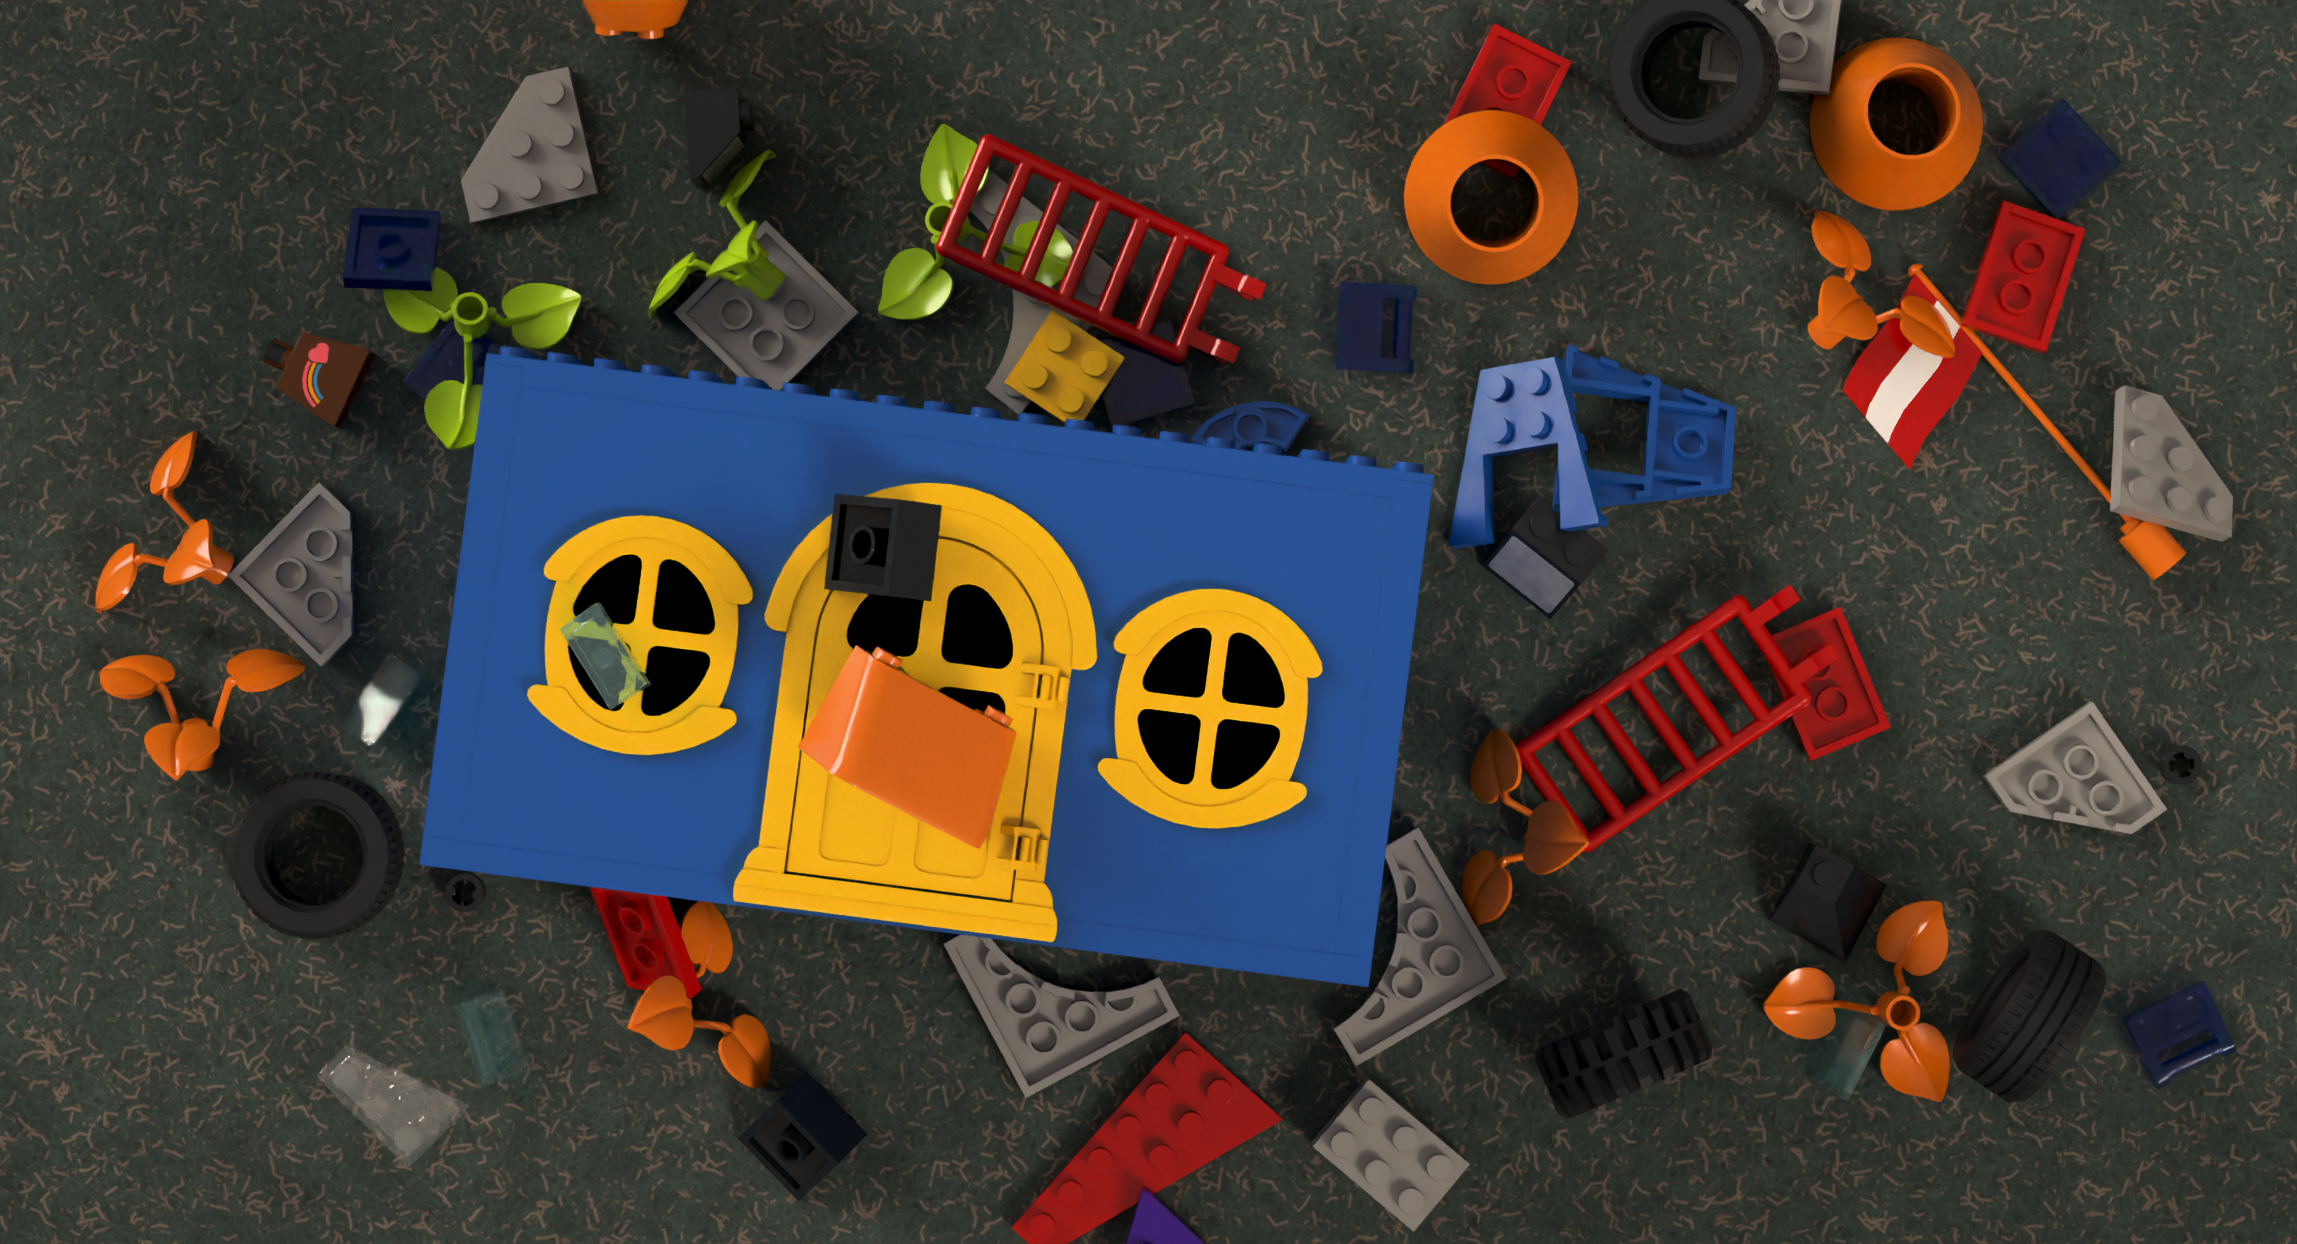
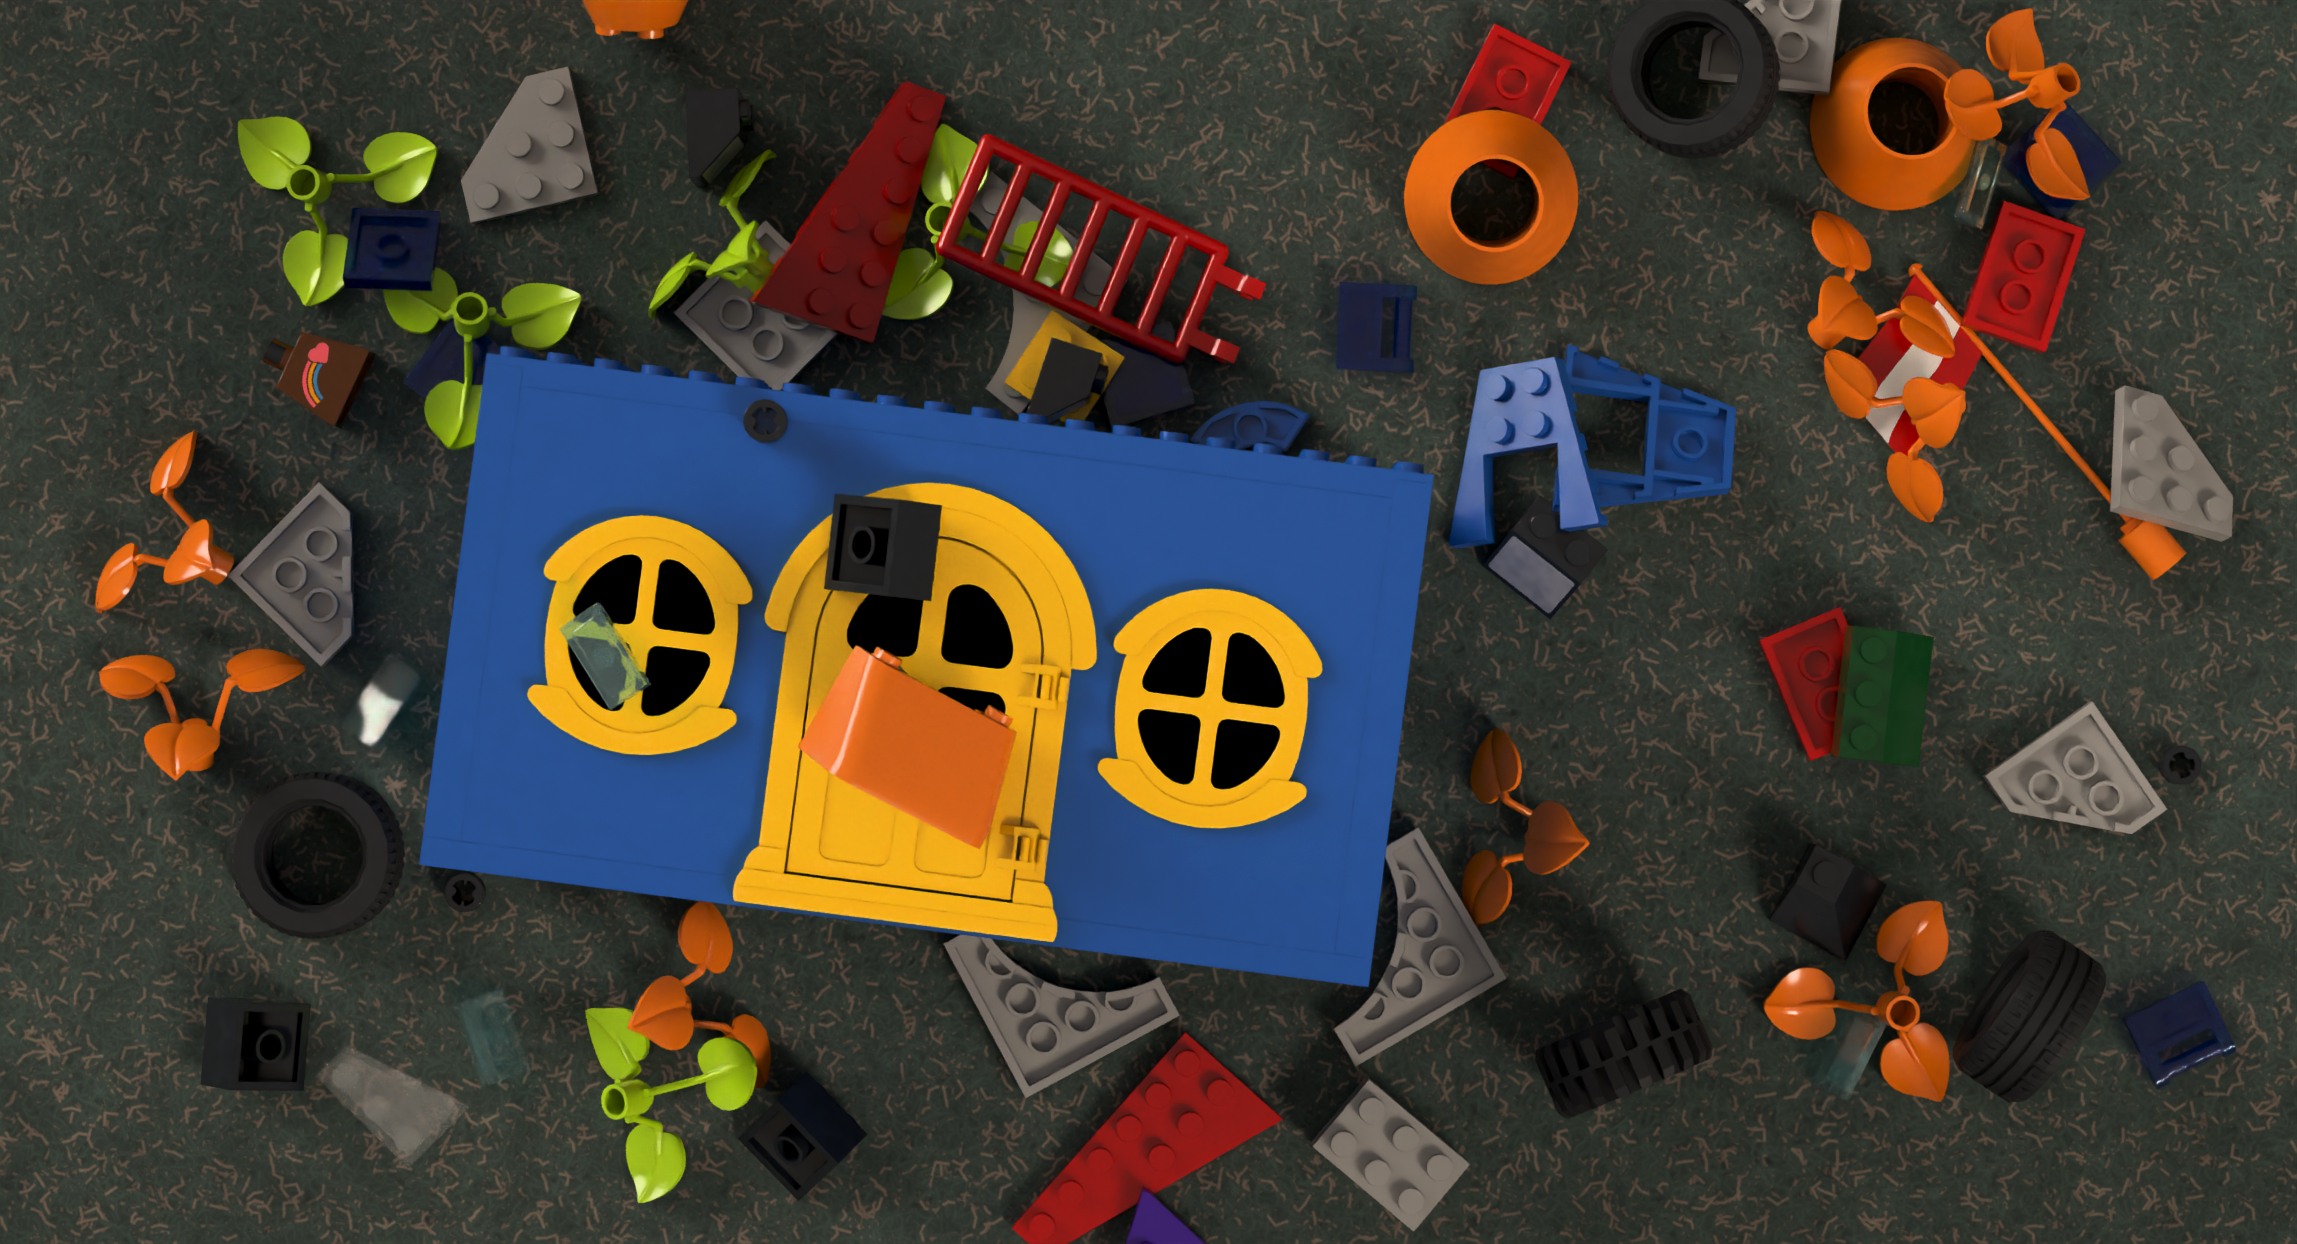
red plate [589,887,702,999] -> none
red bar [1515,584,1841,852] -> none
none -> black slope [200,997,311,1091]
none -> lime plant [238,116,438,307]
none -> lime plant [585,1007,757,1203]
none -> black bush [743,399,788,444]
none -> red wing [749,82,946,344]
none -> black slope [1027,337,1109,423]
none -> orange plant [1824,349,1966,523]
none -> dark green slope [1831,626,1934,767]
none -> orange plant [1944,9,2090,200]
none -> clear light blue slope [1954,138,2007,229]

